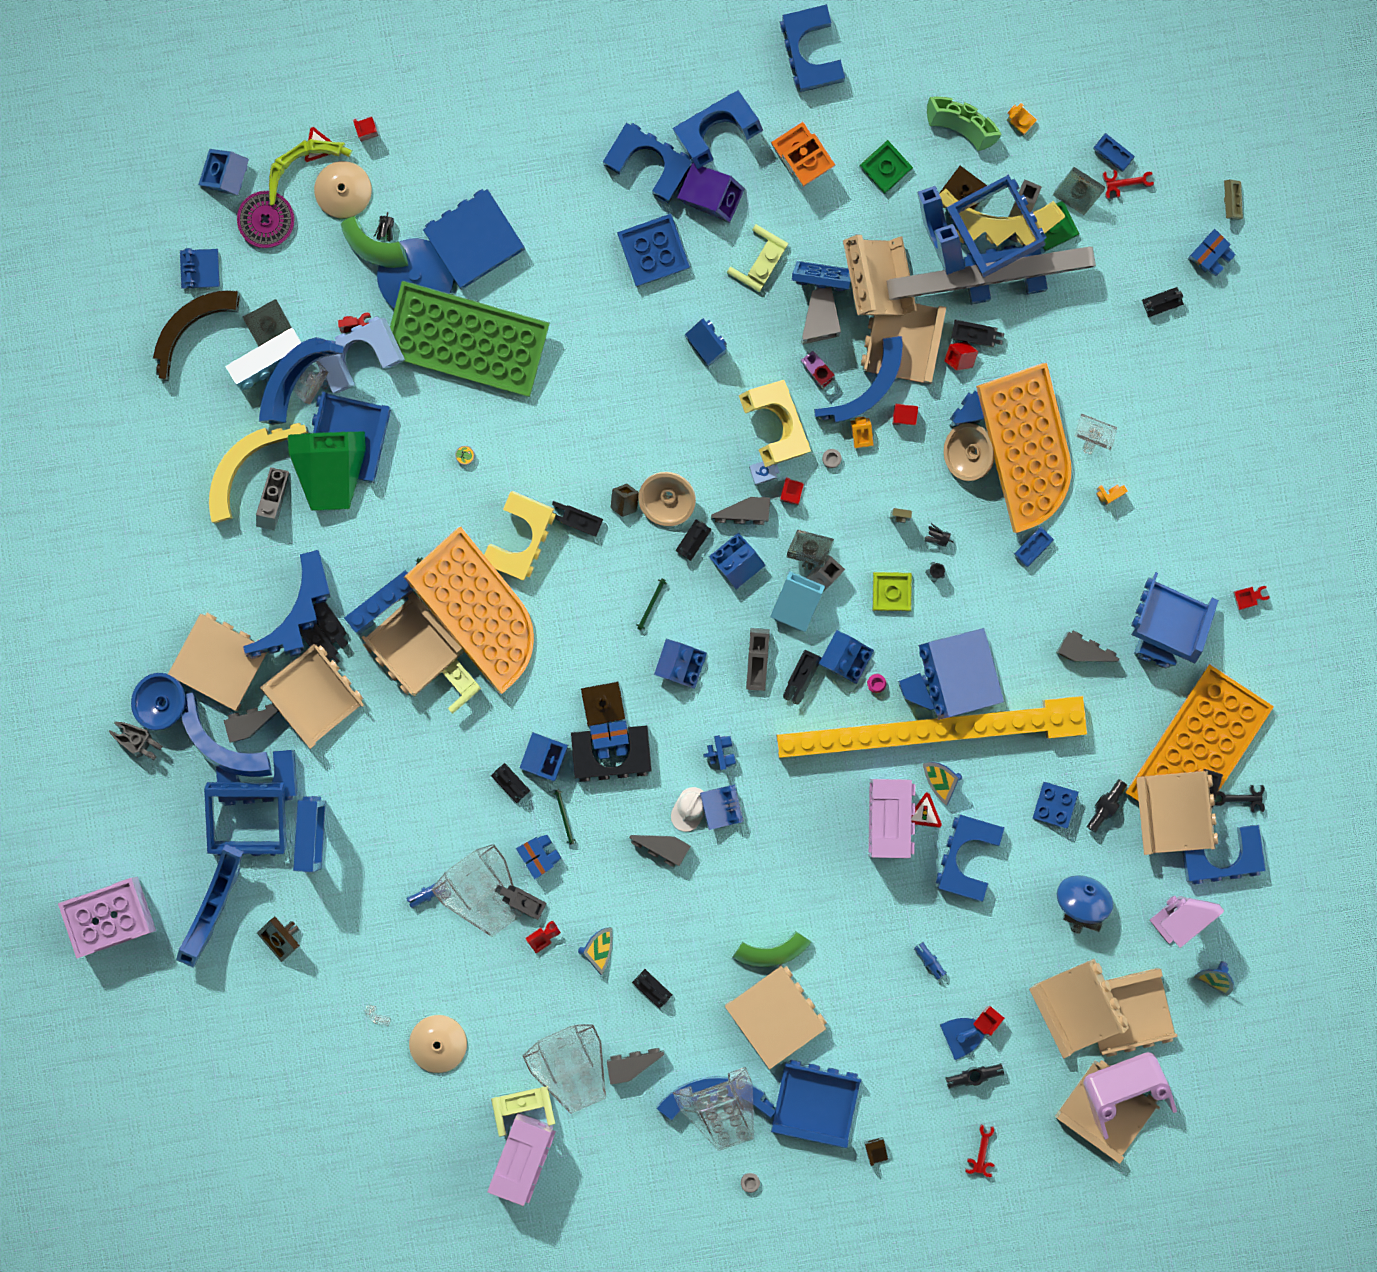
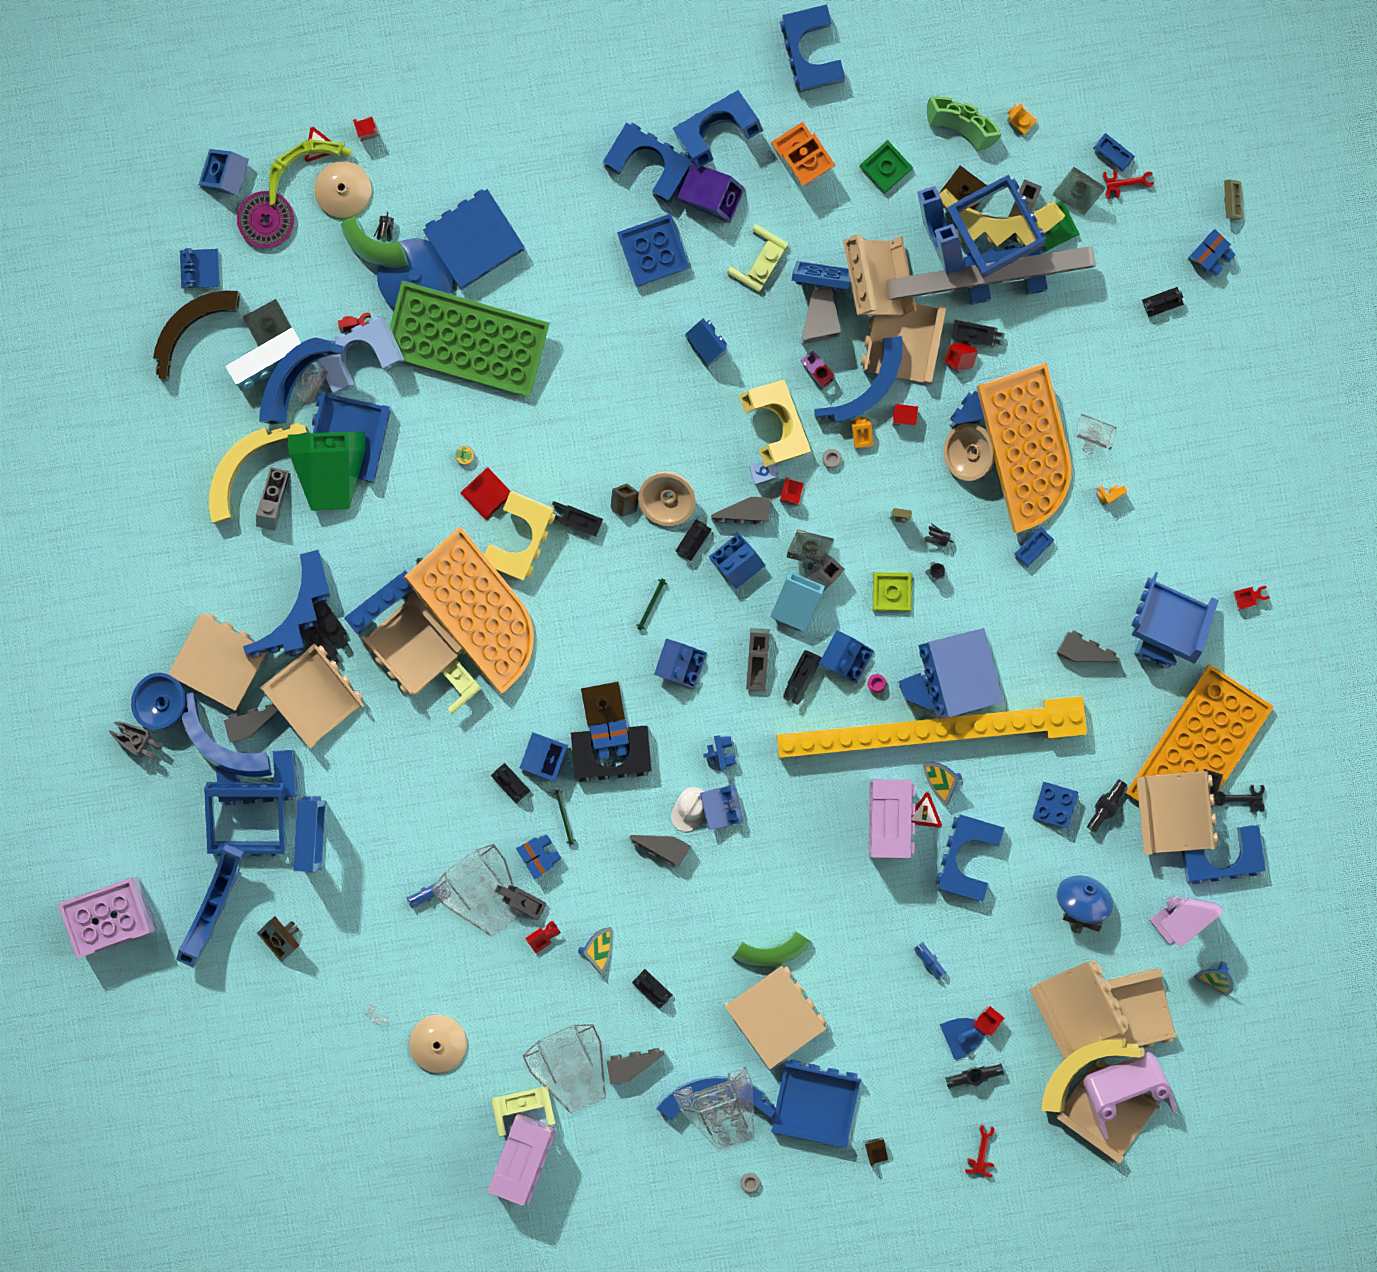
none -> red piece [460,467,511,520]
none -> light yellow arch [1041,1038,1144,1112]

